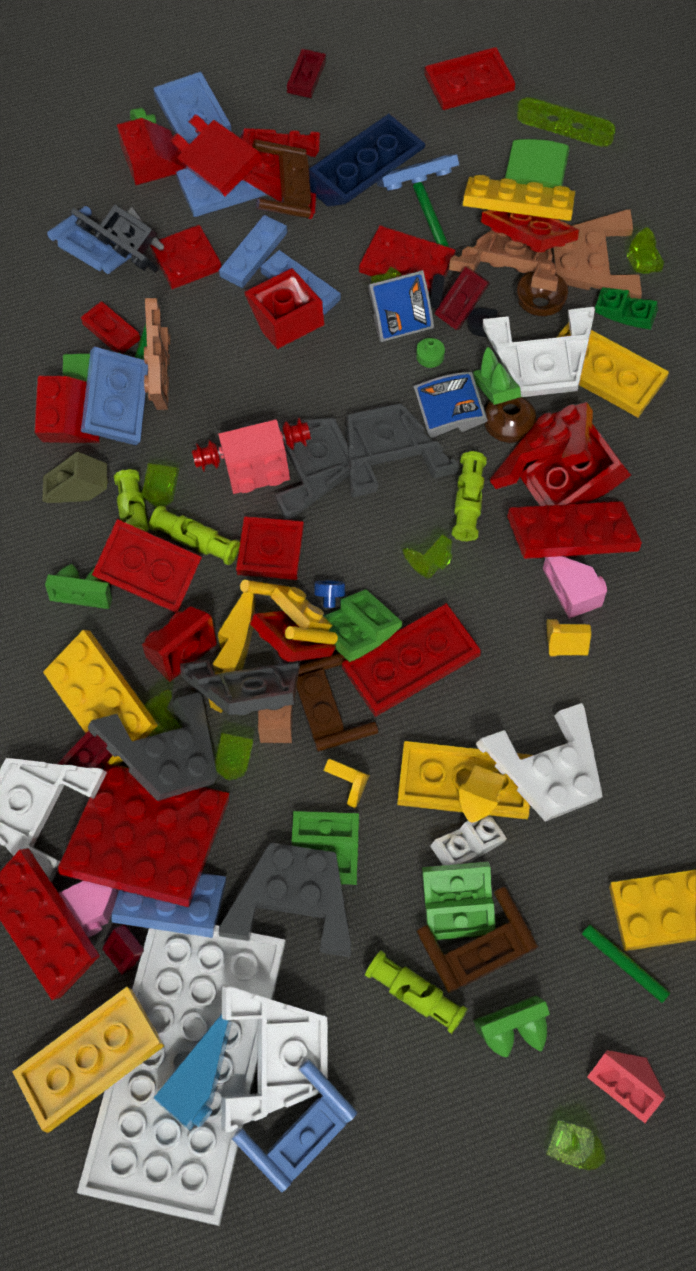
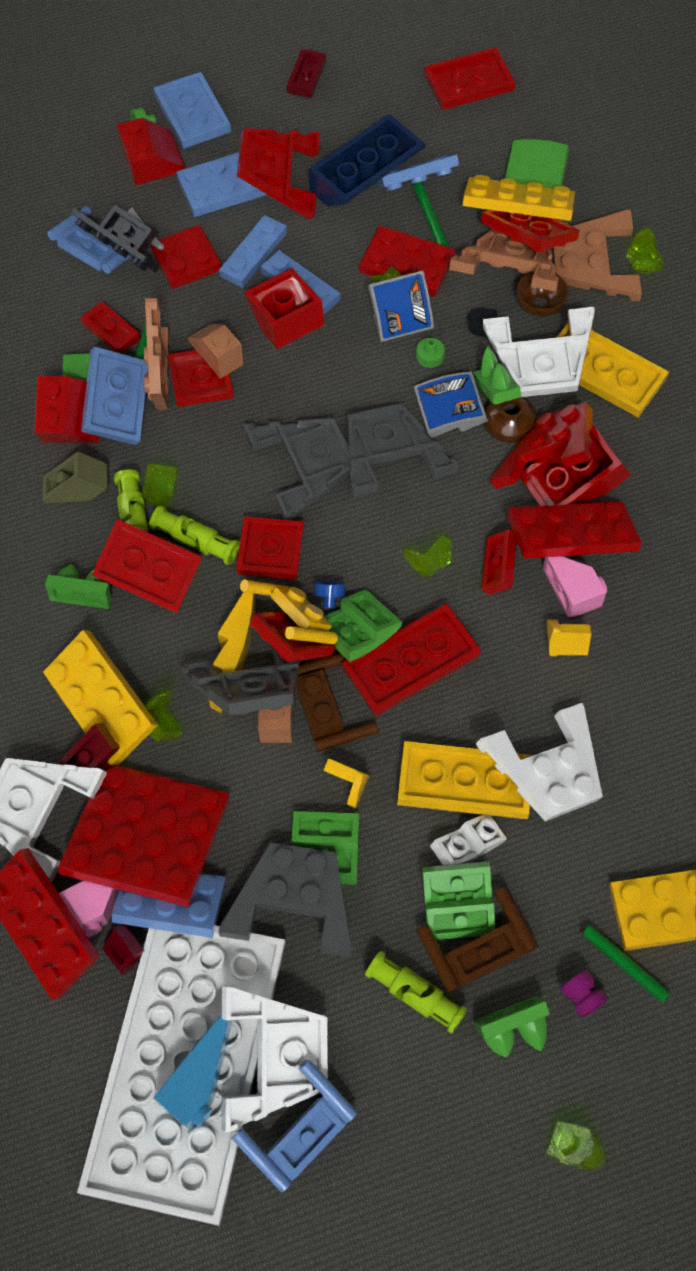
yellow plate [12,987,164,1133] -> none
dark grey wing [88,692,217,801] -> none
red slope [142,606,217,682] -> none
red tile [170,114,263,197] -> none
coral brick [192,418,311,494] -> none
clear neon green plate [215,733,254,781] -> none
reddish brown plate [252,139,311,218] -> none
black tile [429,274,445,309] -> none
dark red plate [434,266,490,330] -> none
lime piece [452,451,487,542] -> none
yellow tile [459,765,506,823] -> none
clear neon green beam [517,97,616,147] -> none
coral slope [587,1050,666,1123] -> none
green slope [595,287,658,330] -> none
none -> red plate [168,350,234,407]
none -> nougat slope [188,324,244,378]
none -> red plate [481,529,517,595]
none -> magenta wheel [560,970,609,1019]

